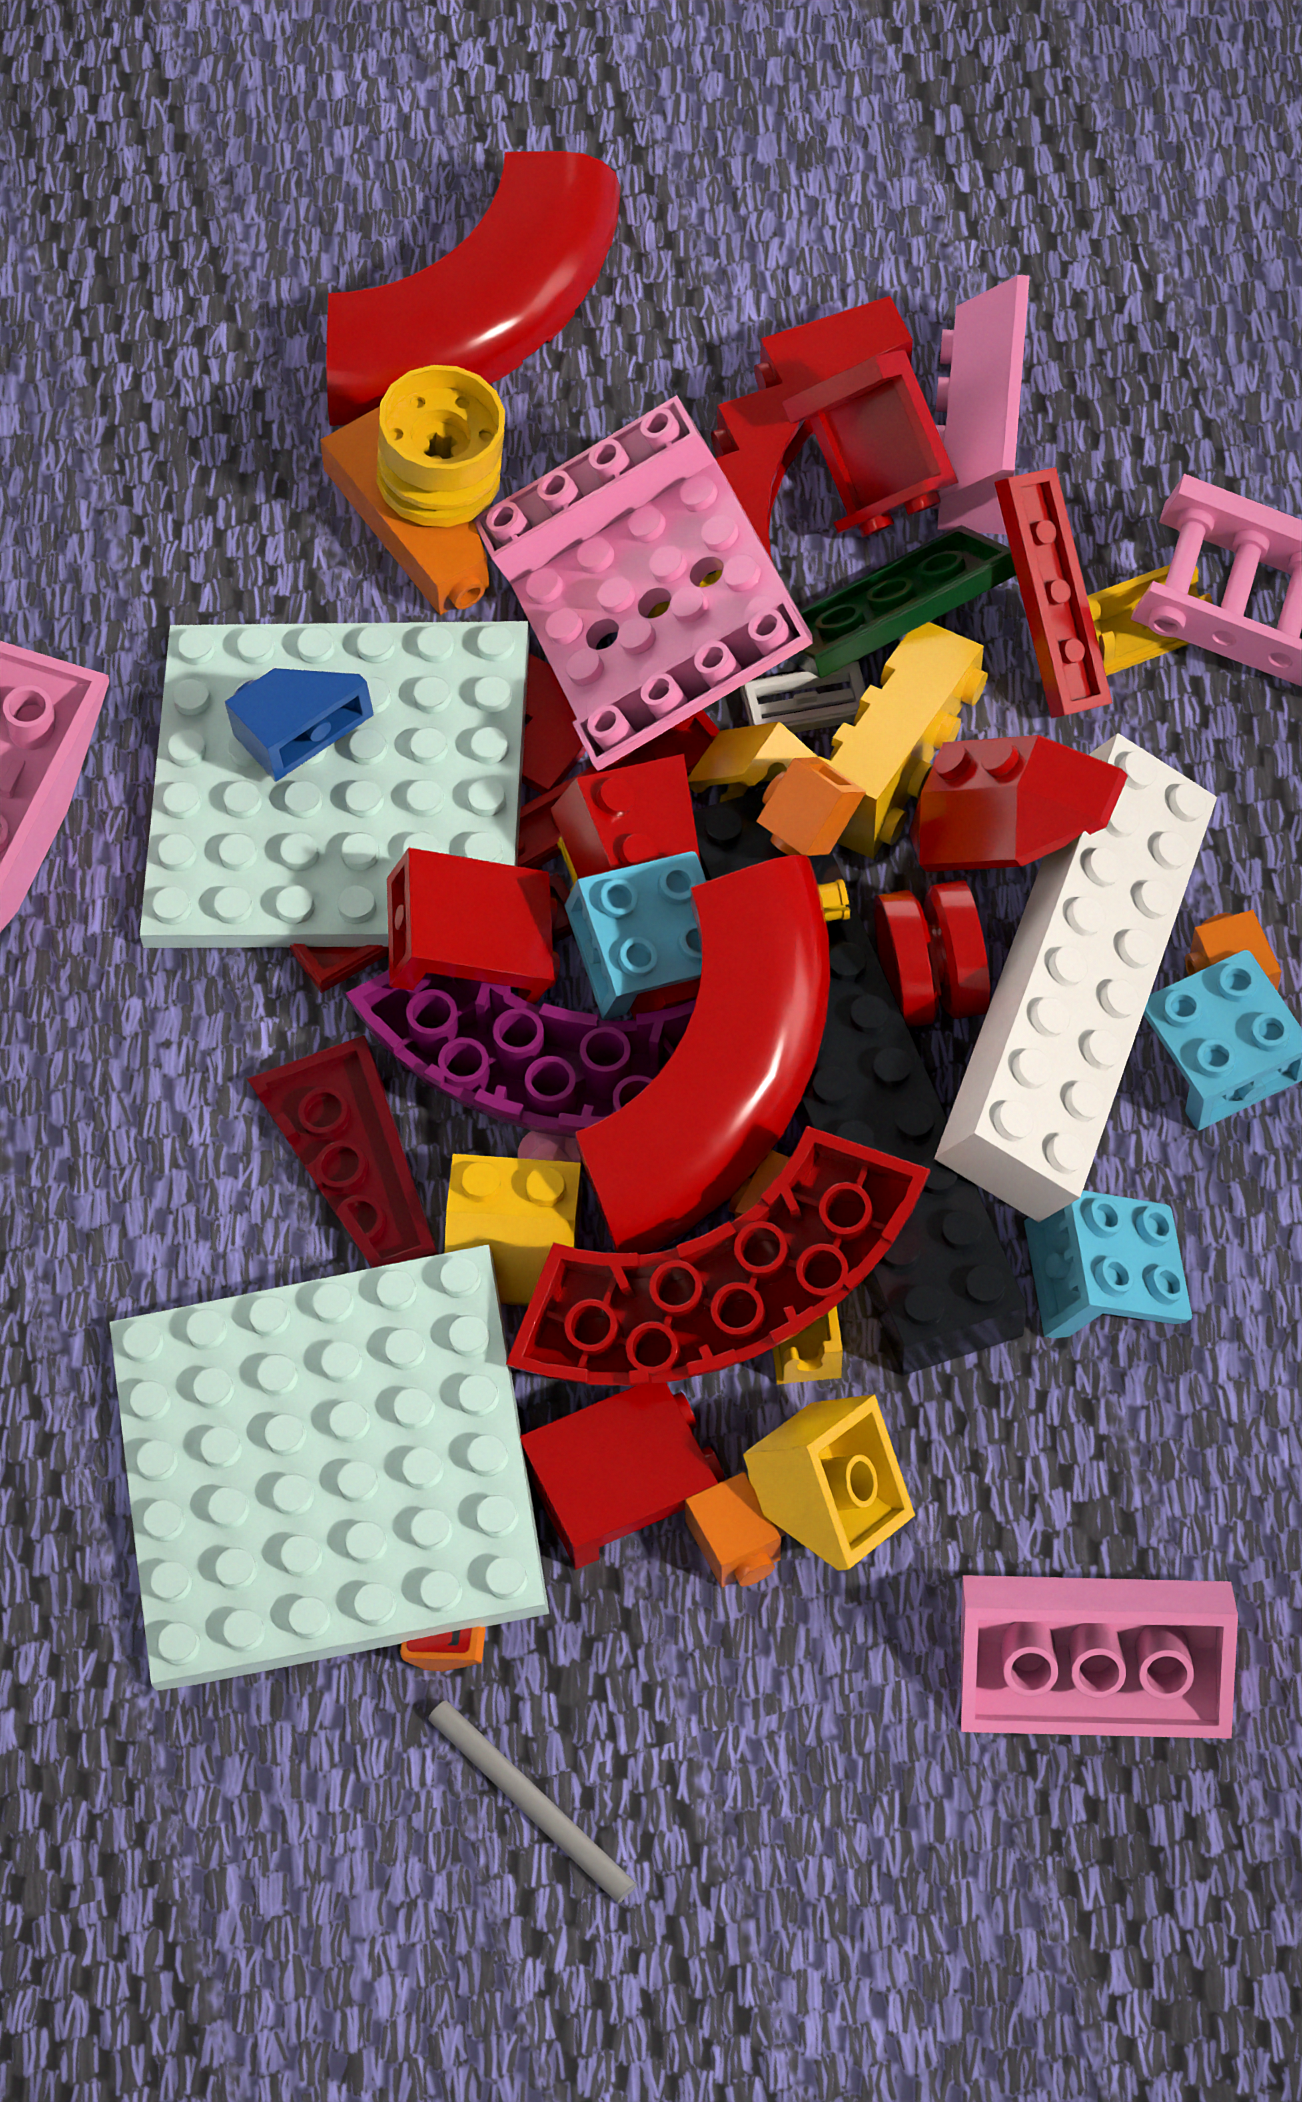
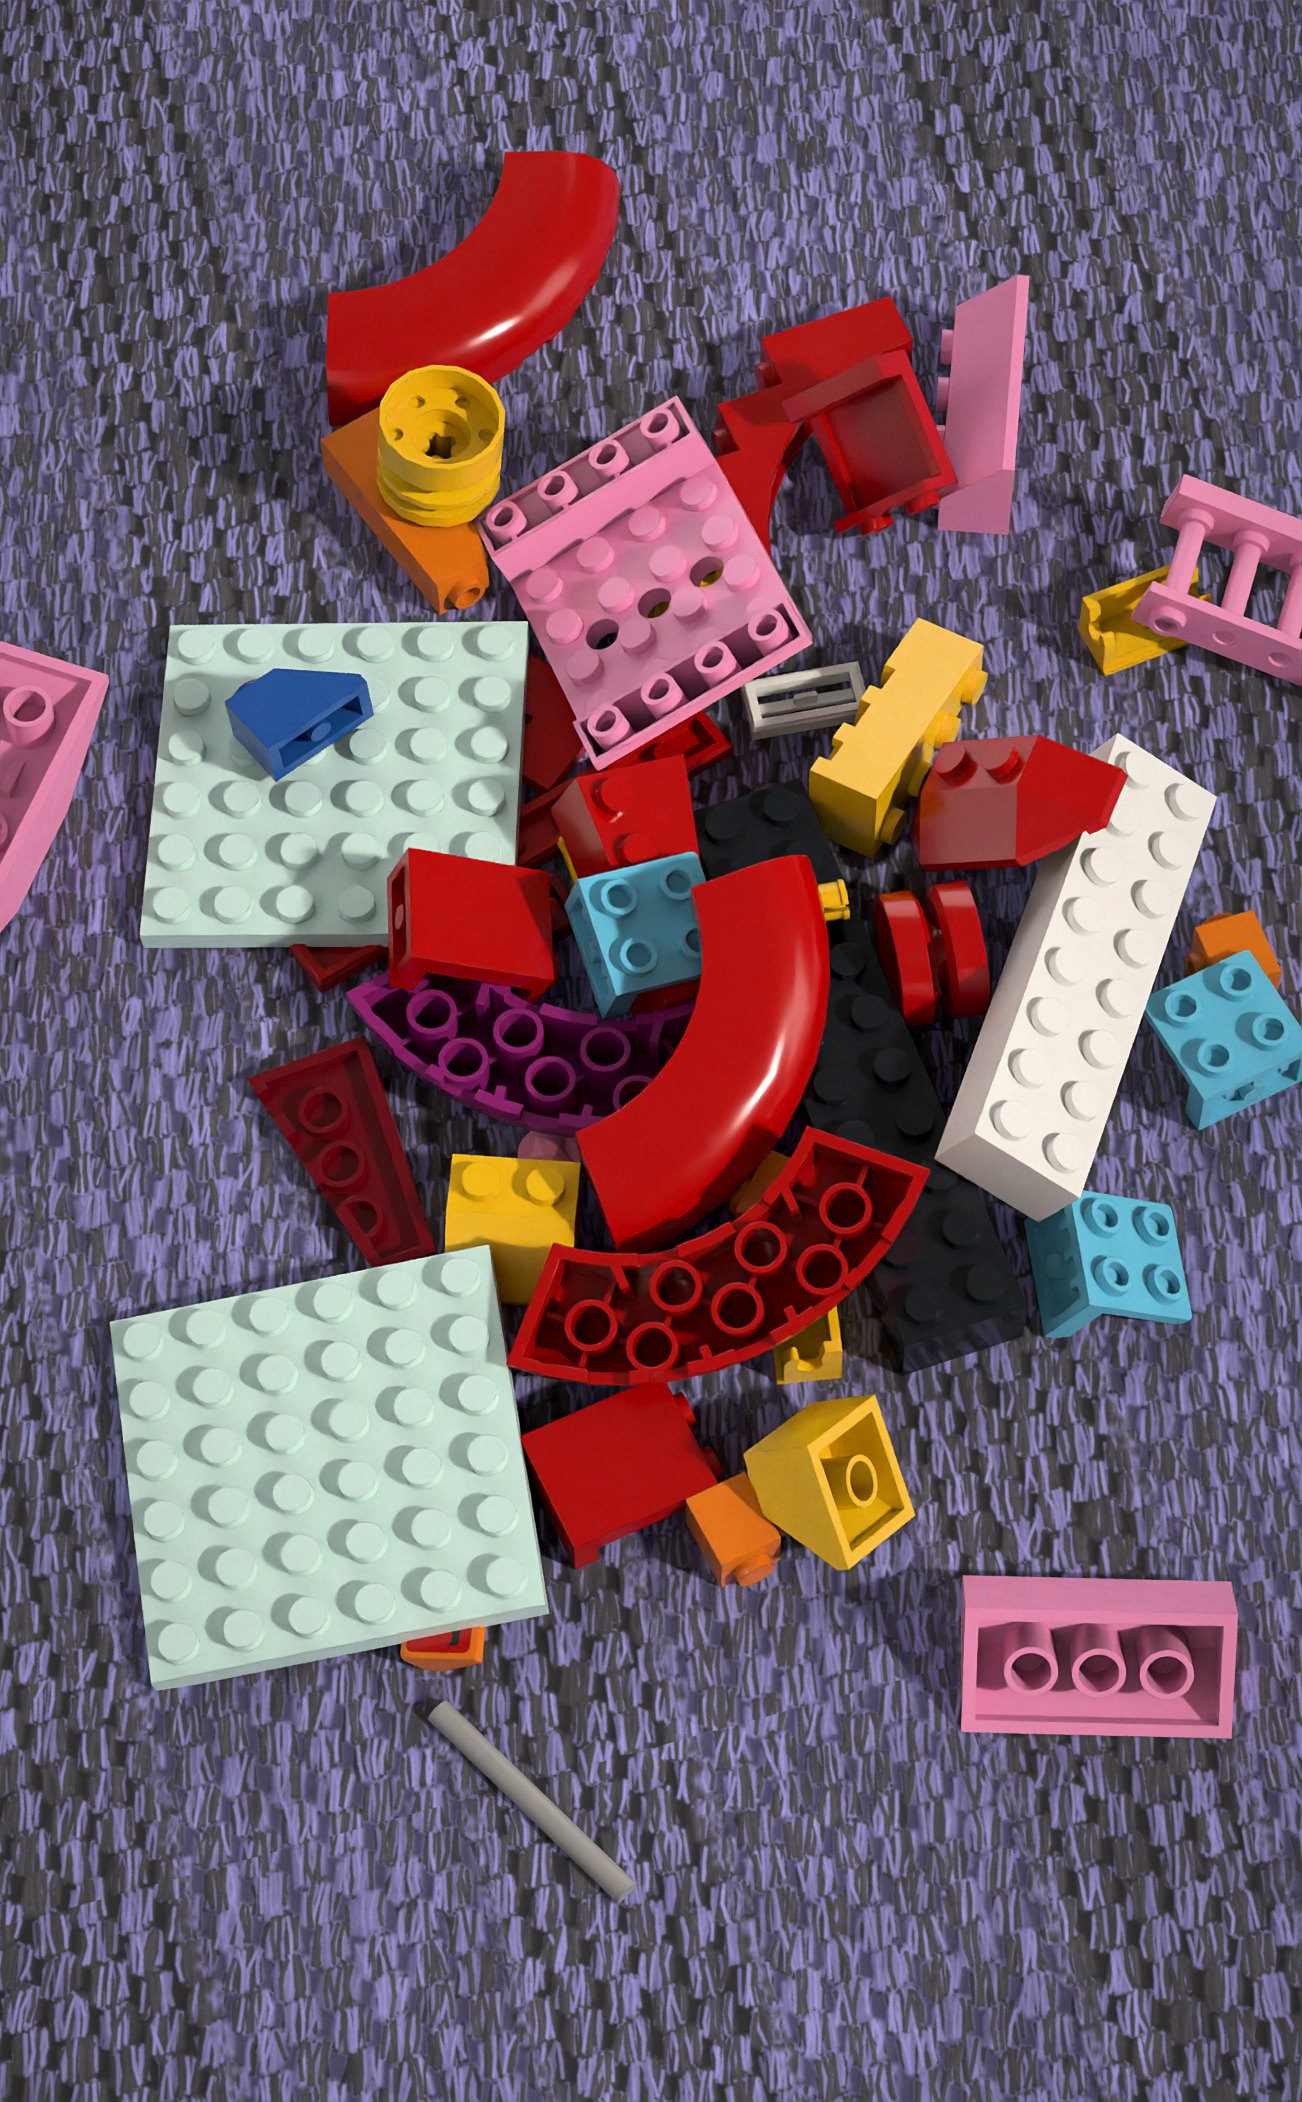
yellow hinge [688,721,818,802] -> none
orange brick [756,757,867,856] -> none
dark green tile [787,525,1016,679] -> none
plate [994,467,1113,719] -> none

